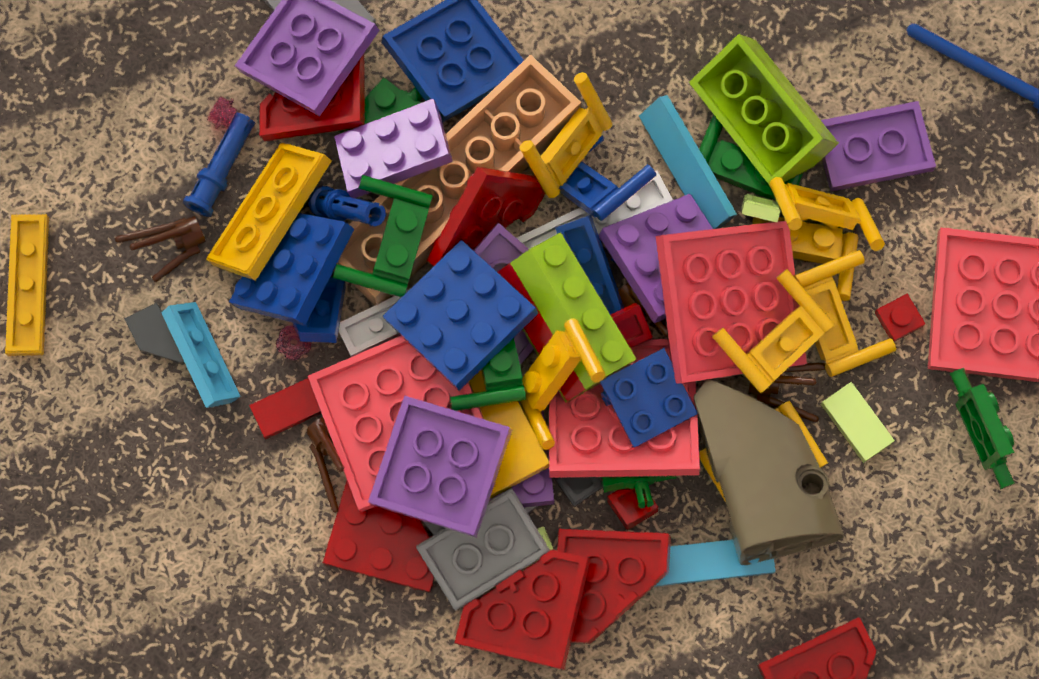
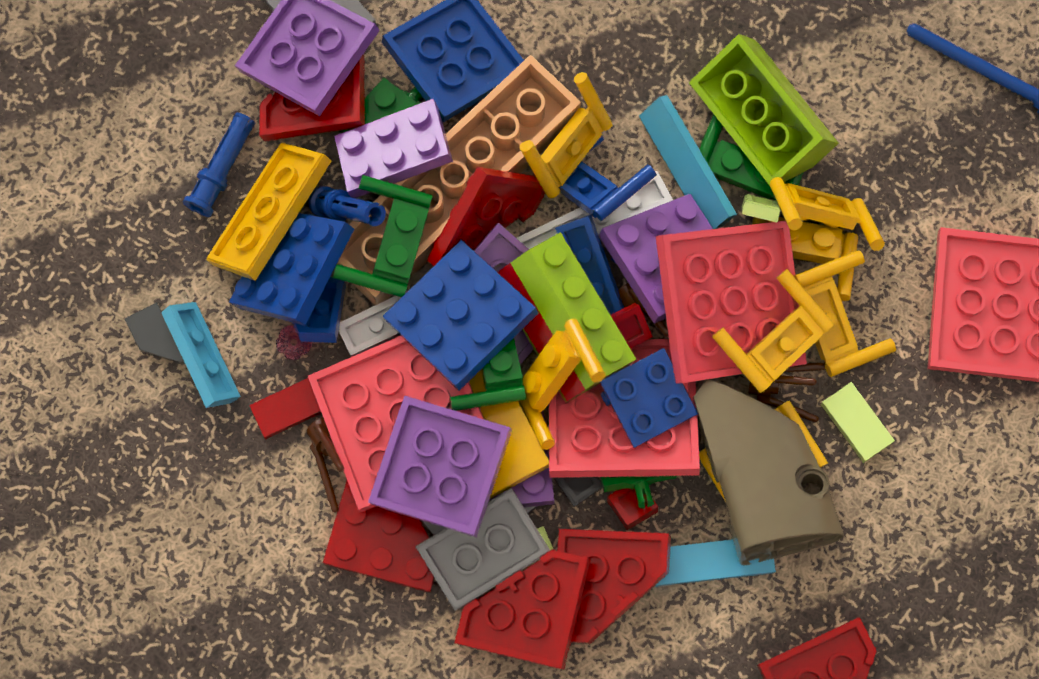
yellow tile [5,214,49,356] -> none
reddish brown plant [115,216,206,282] -> none
clear pink plate [206,95,237,129] -> none
medium lavender plate [821,101,936,192] -> none
red plate [874,293,926,342] -> none
green plate [949,368,1015,489] -> none

